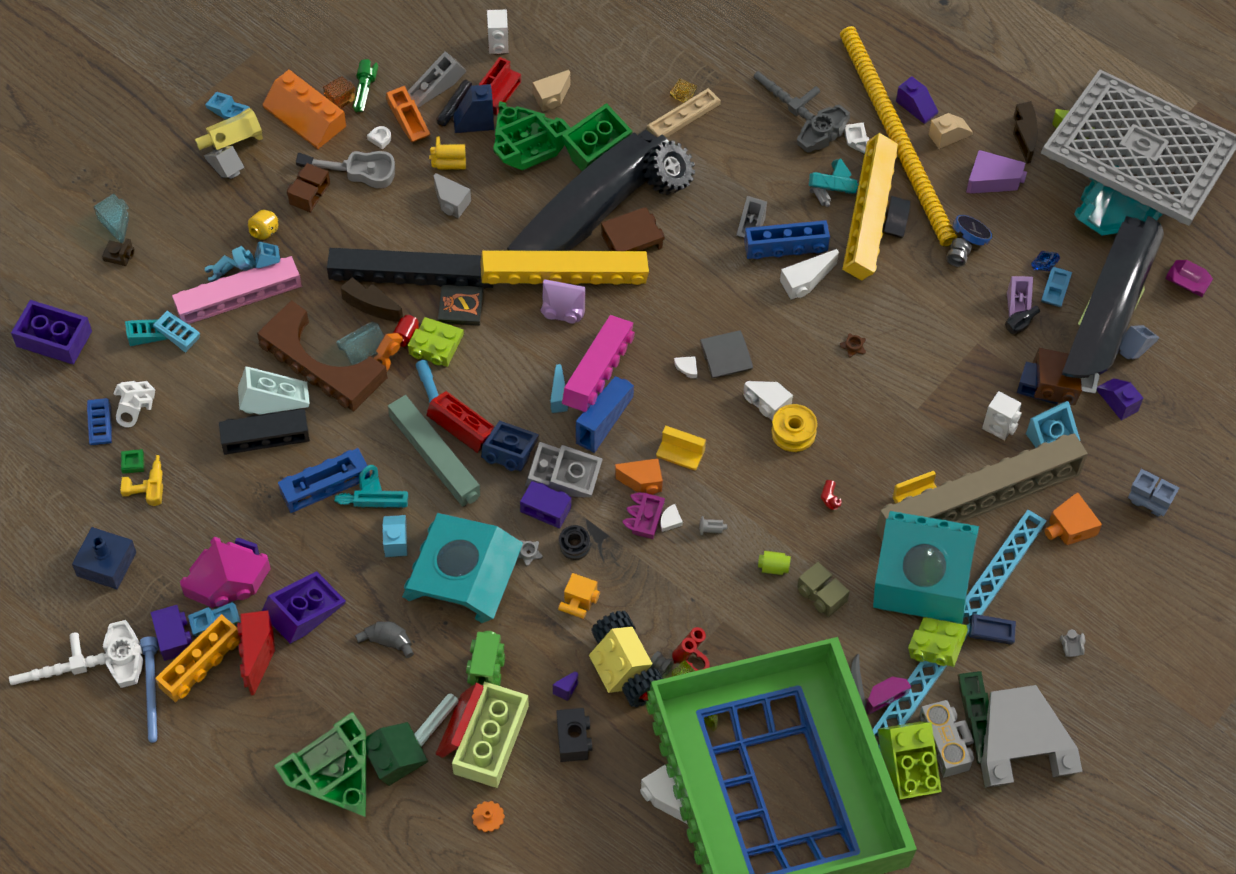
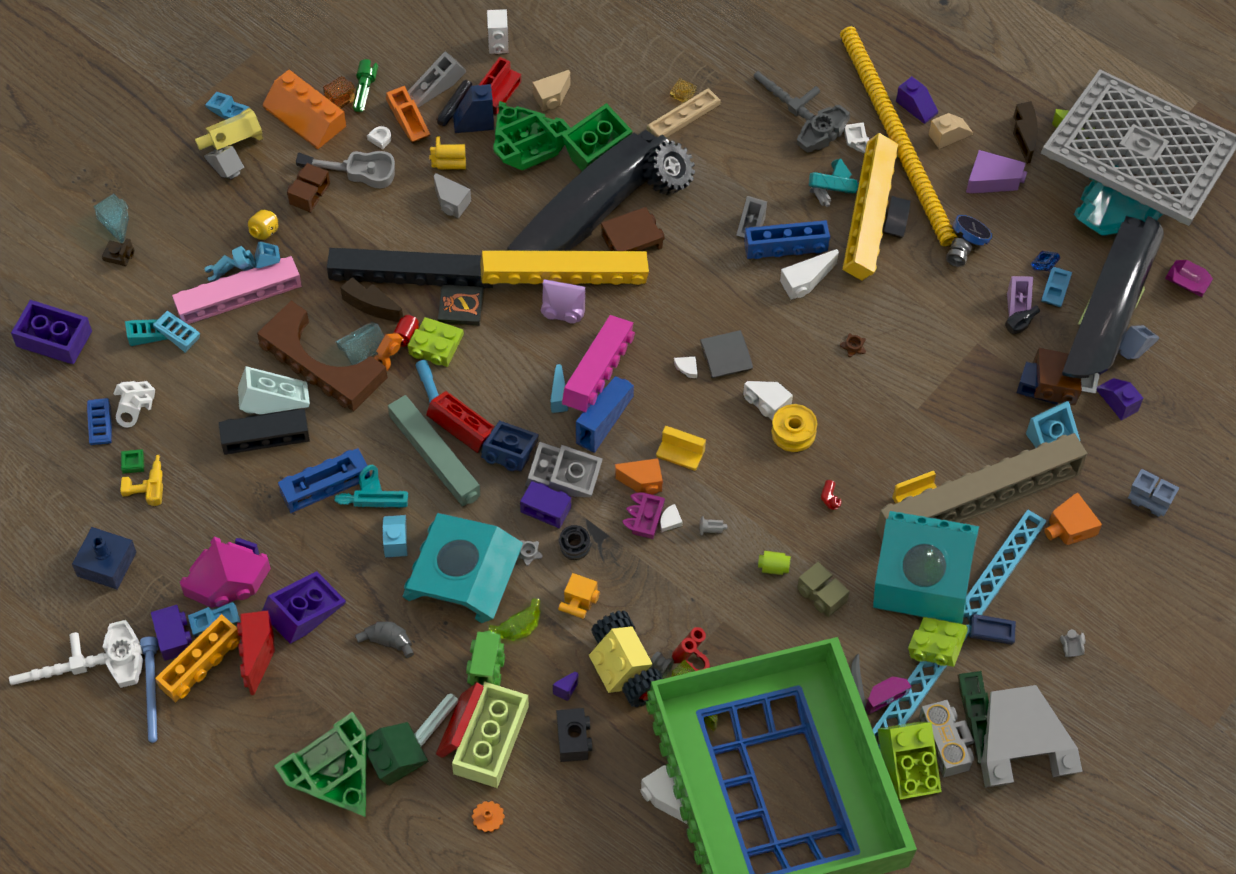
white brick [982,391,1022,441] -> none
none -> clear neon green piece [488,598,541,641]

